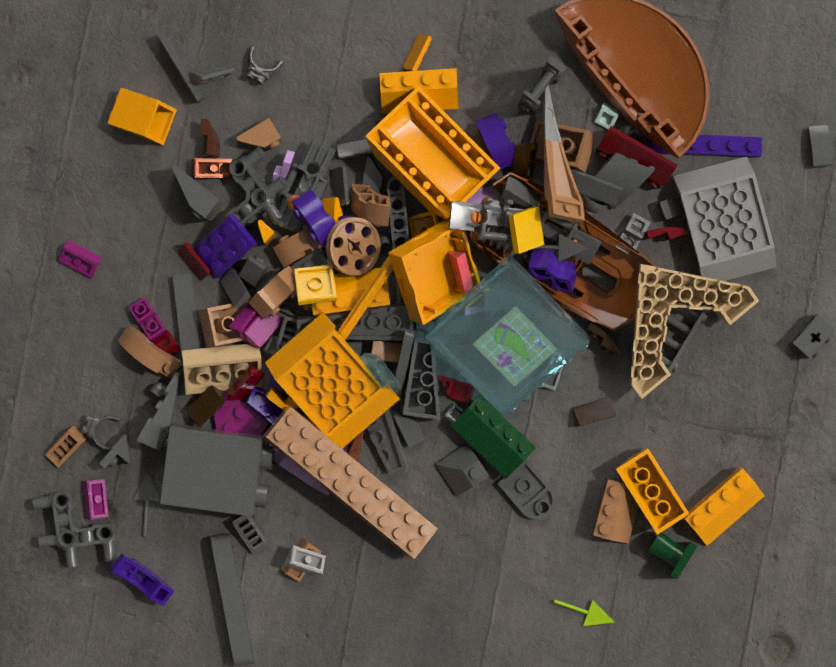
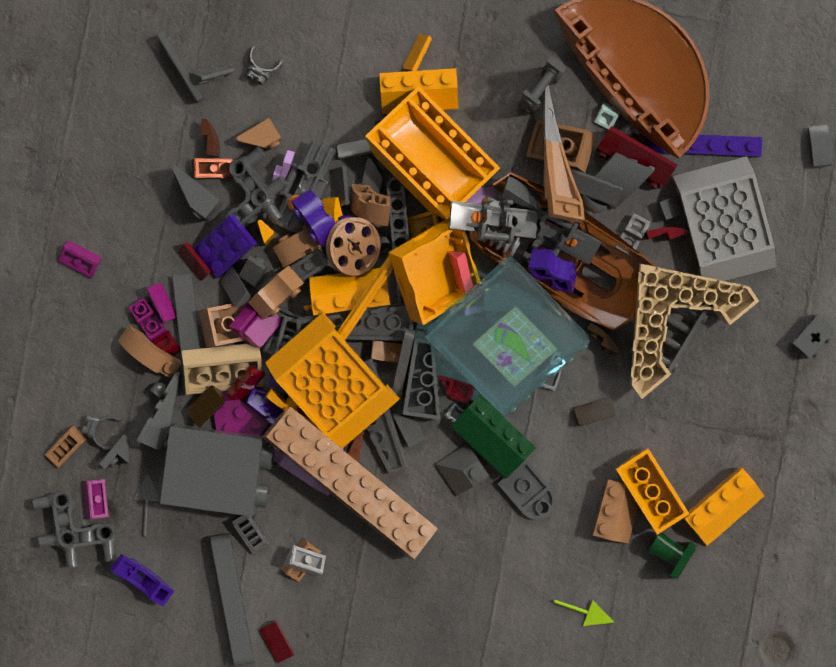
light orange slope [108,88,177,145] -> none
yellow tile [294,264,337,305] -> none
clear light blue tile [360,353,400,389] -> none
dark purple brick [475,113,516,170] -> none
yellow tile [508,207,544,254] -> none
dark brown slope [512,143,538,181] -> none
dark grey piece [534,233,588,262] -> none
none -> magenta slope [146,283,177,323]
none -> dark red slope [259,620,295,663]

